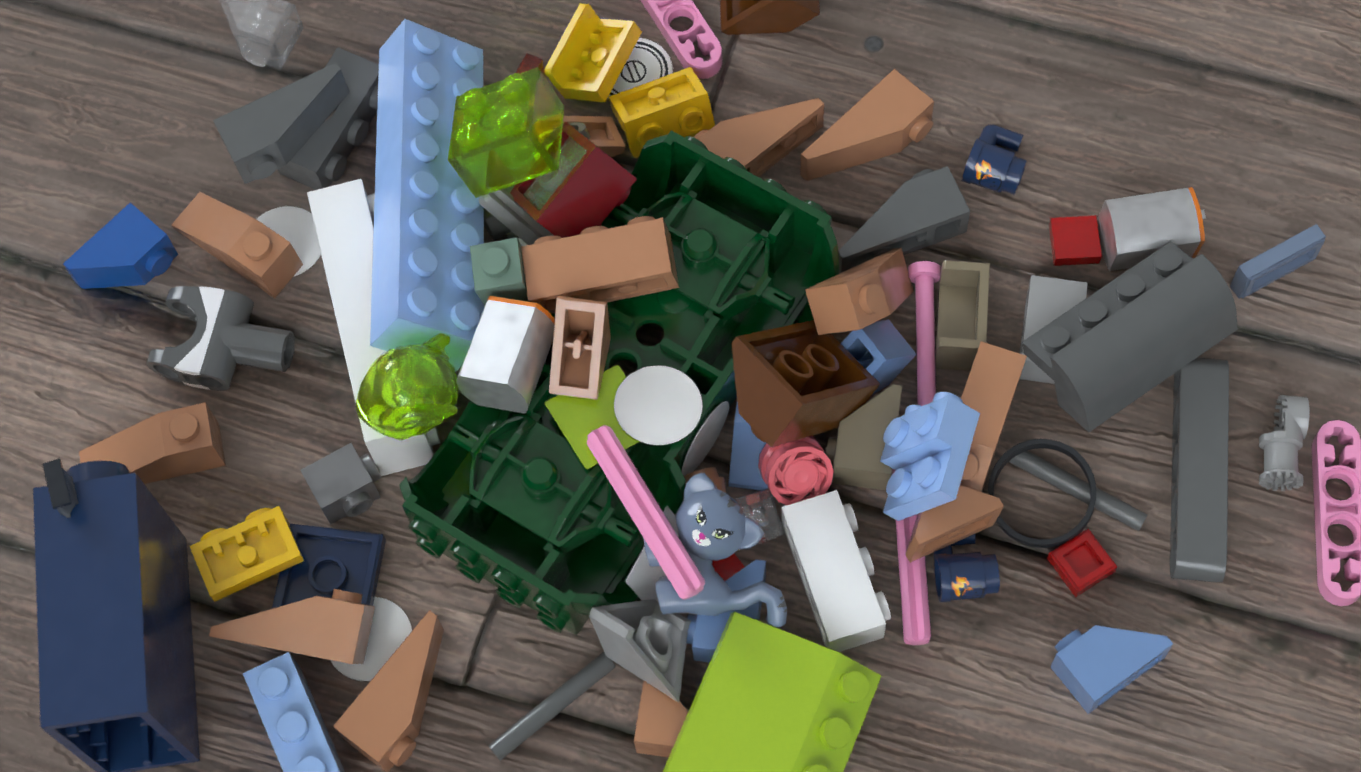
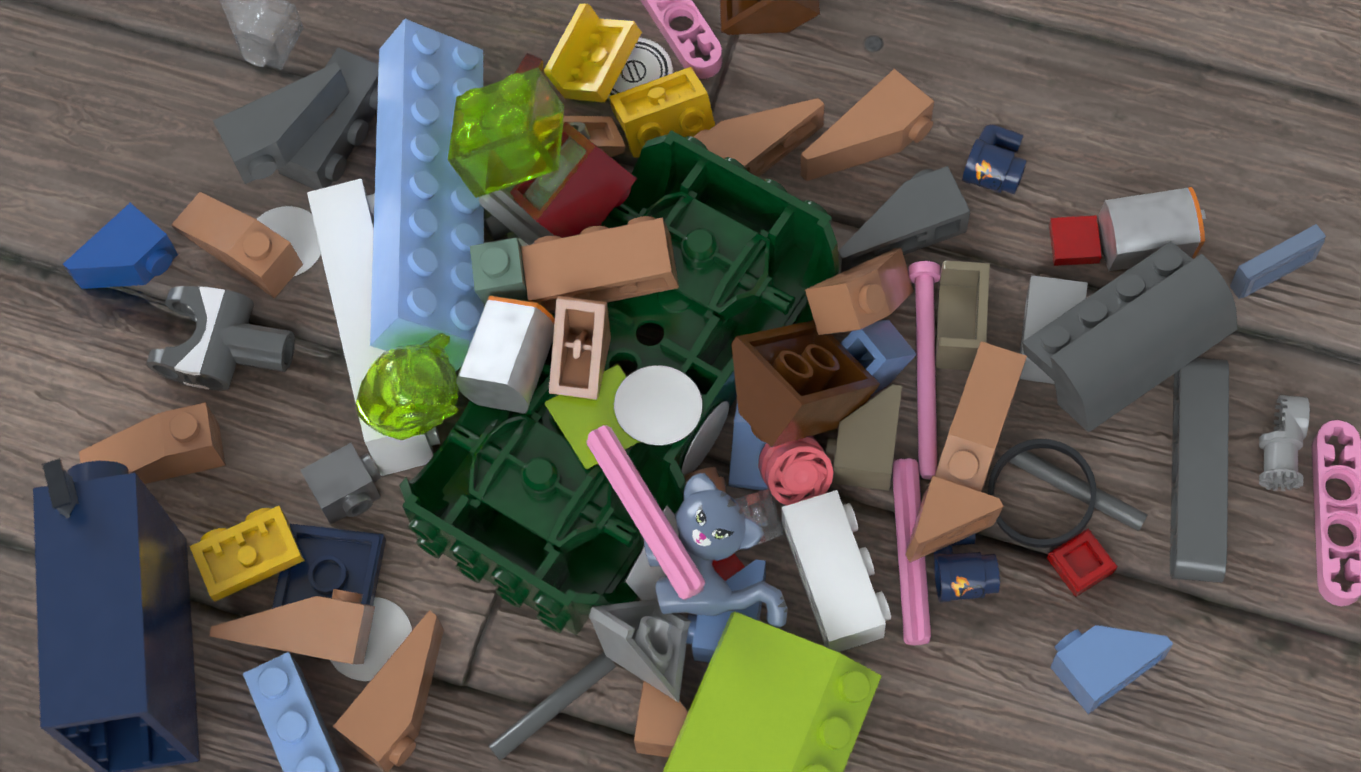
light blue plate [880,392,980,521] -> none

